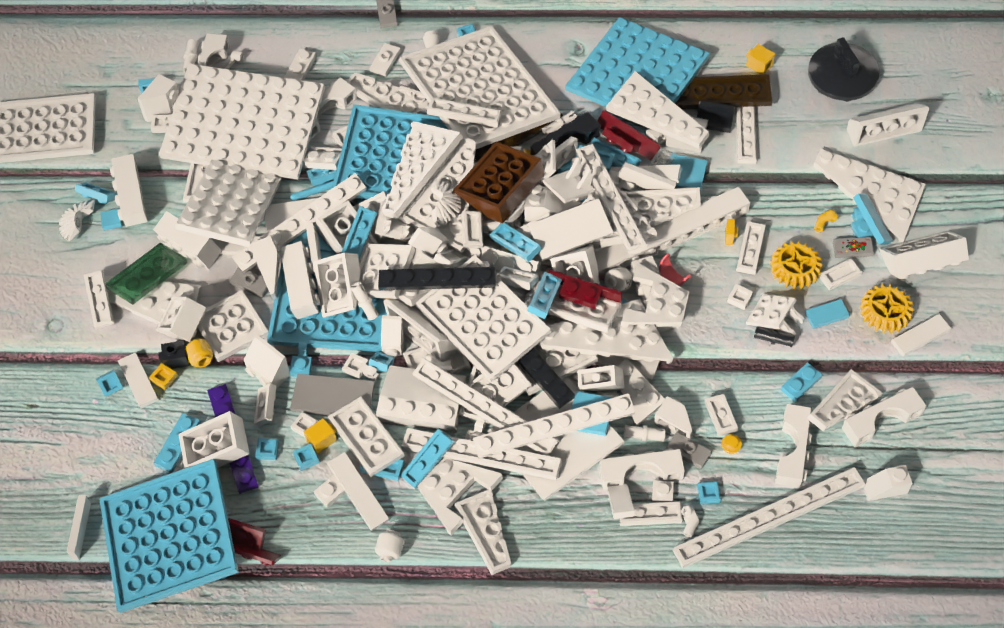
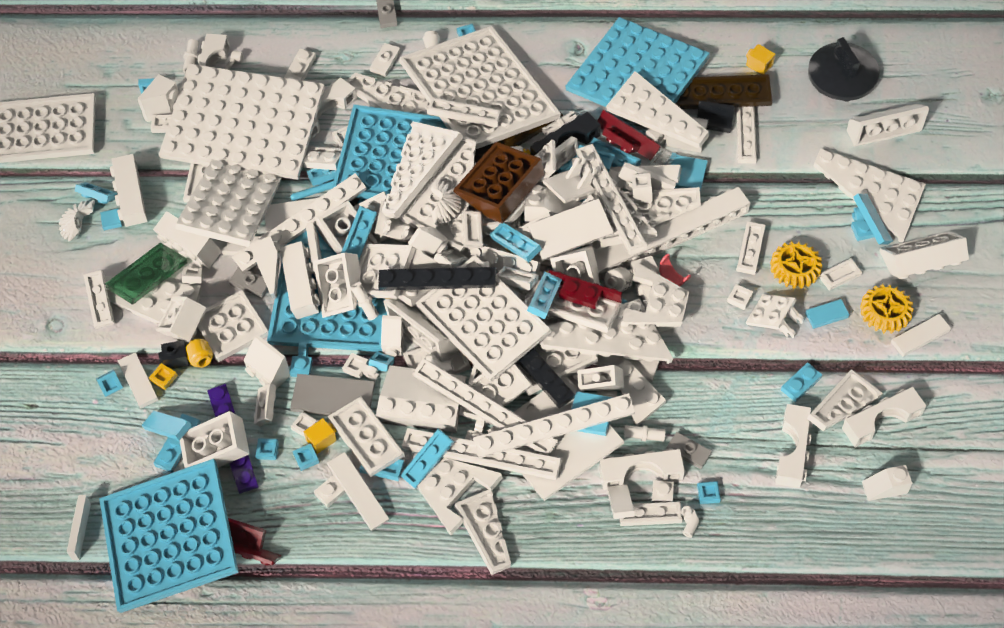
white head [375,530,404,562] -> none
white slope [654,396,692,439] -> none
white plate [673,467,865,568] -> none
white plate [705,394,738,436] -> none
yellow plate [721,434,742,454] -> none
yellow plate [725,219,738,245] -> none
black pin [754,326,795,347] -> none
yellow arm [814,210,838,232] -> none
light grey tile [833,237,874,258] -> none
none -> medium azure tile [141,411,192,441]
none -> white plate [182,267,202,285]
none -> white panel [632,173,653,204]

